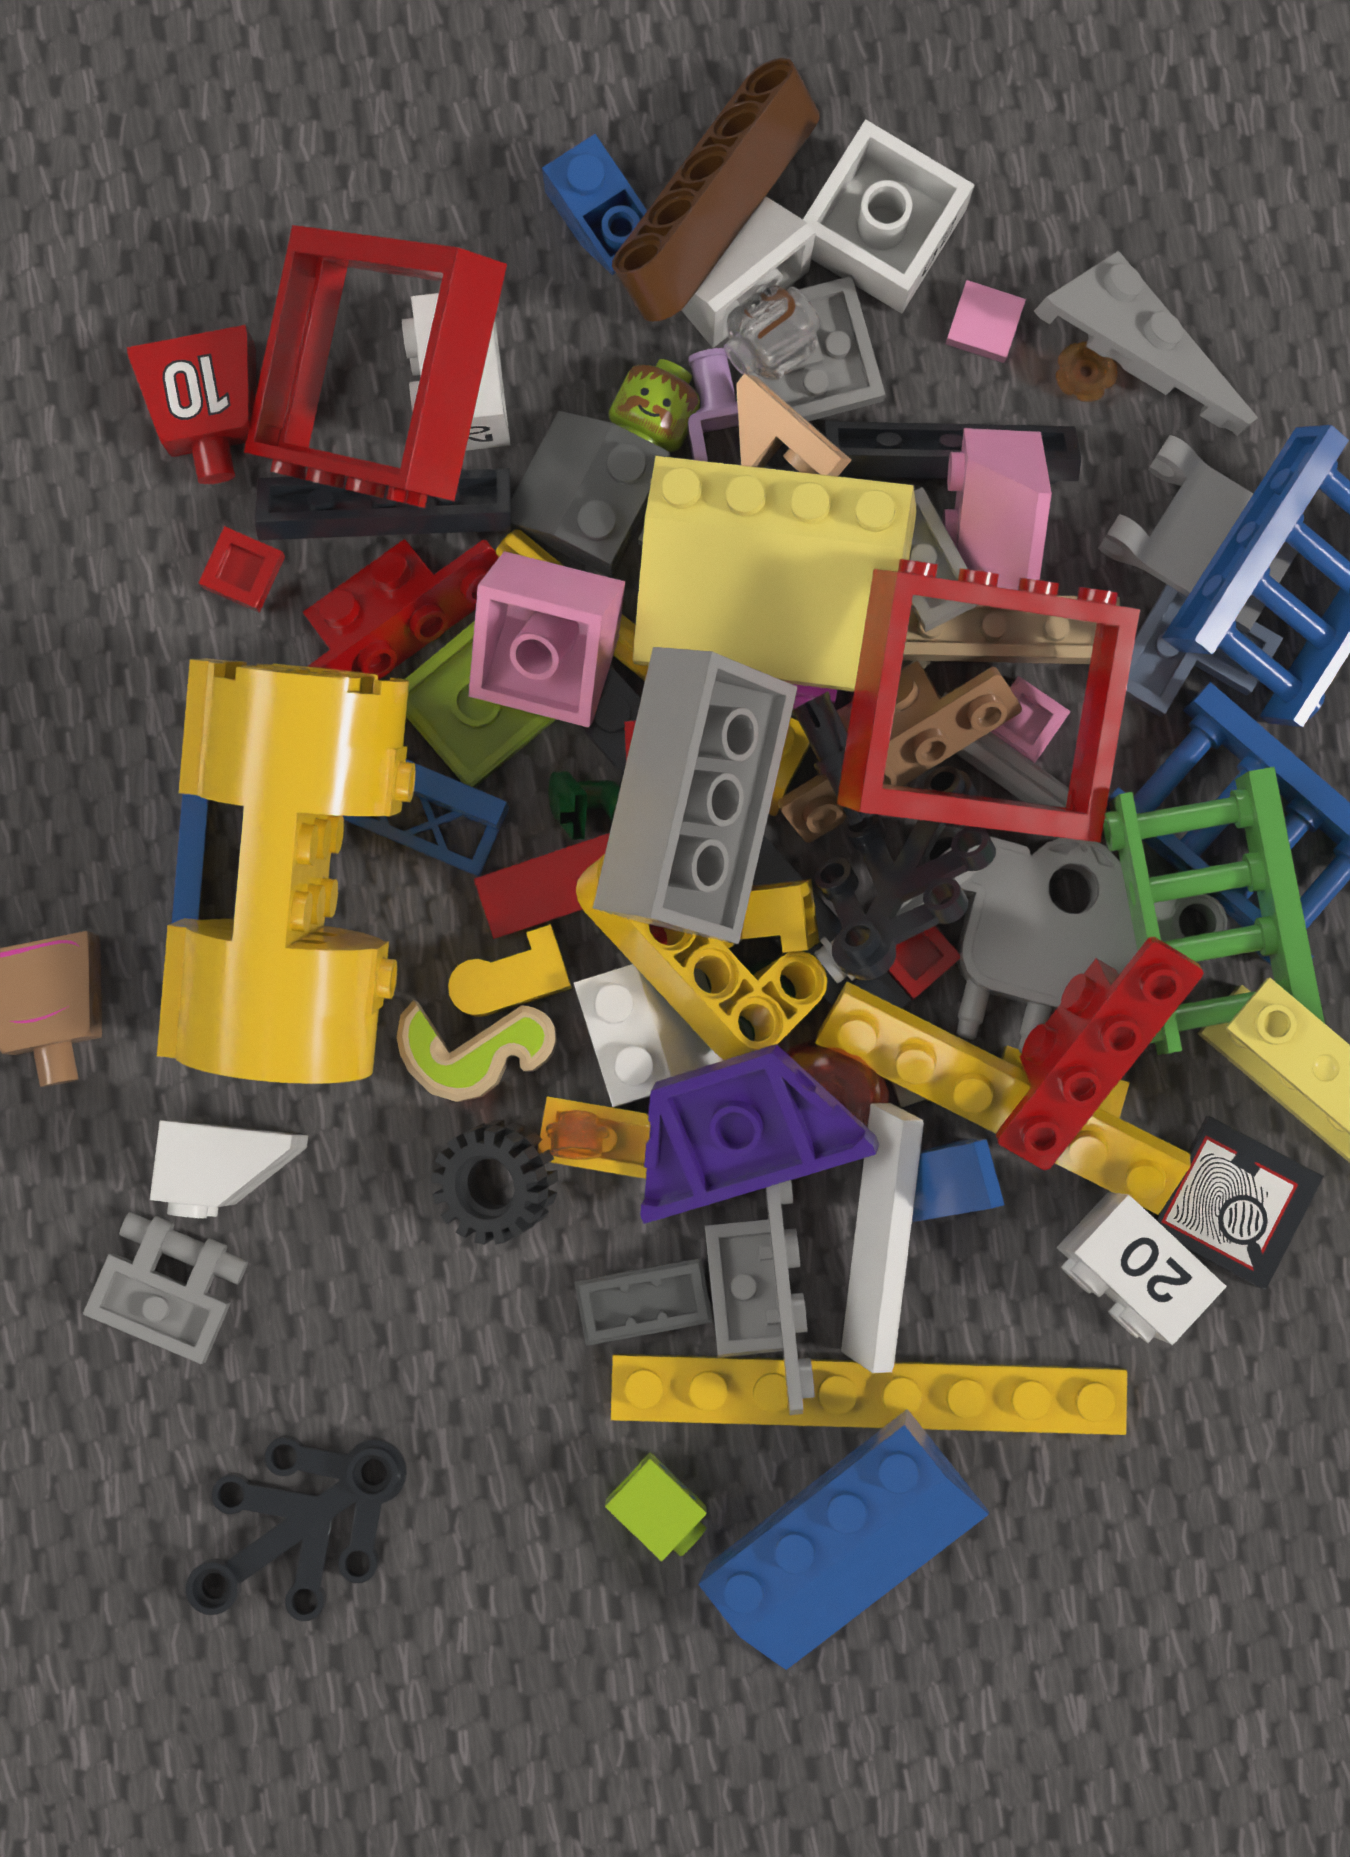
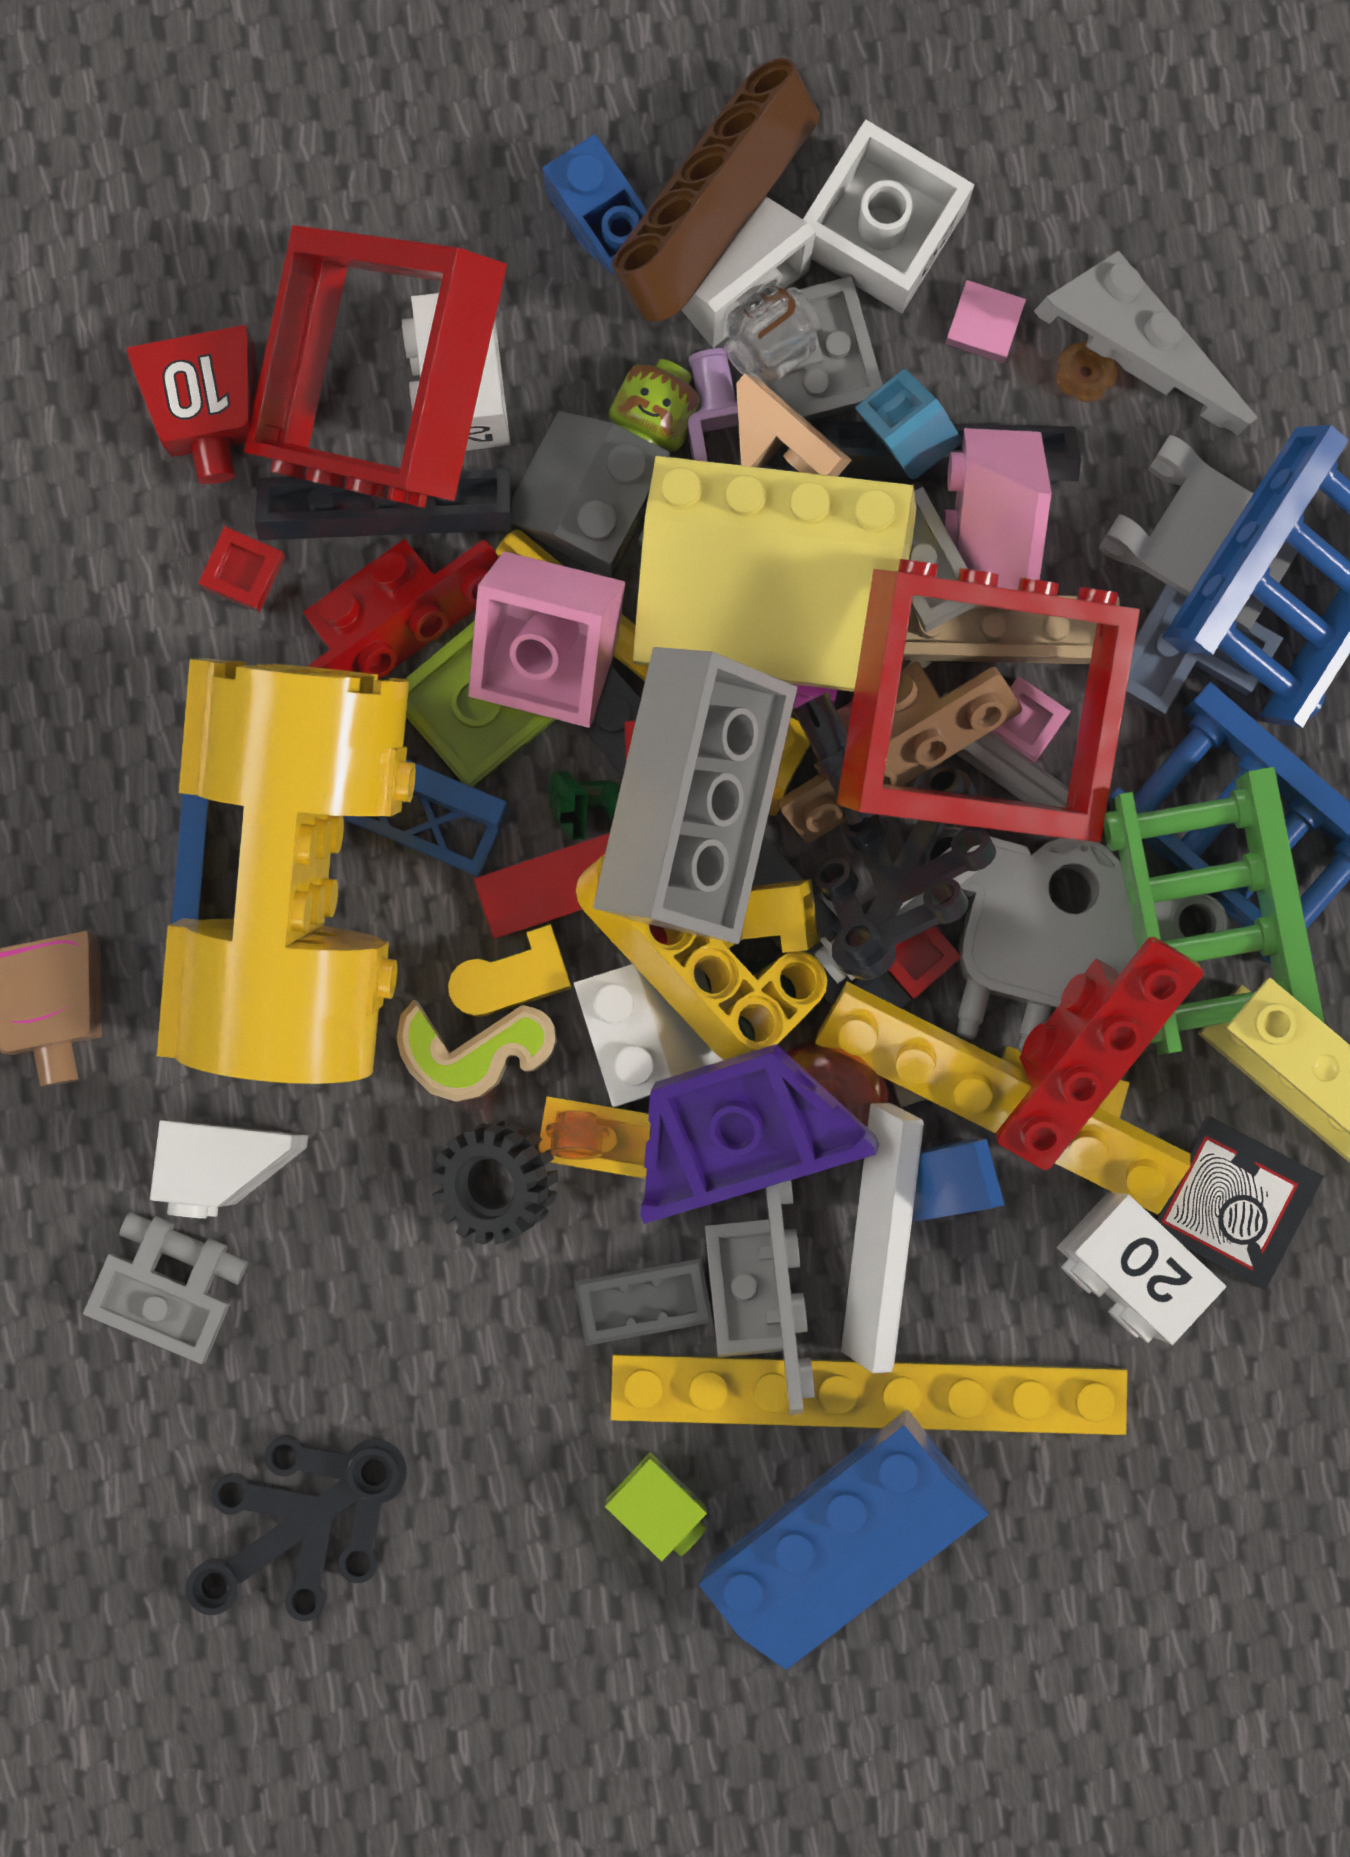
none -> dark azure slope [855,368,961,479]

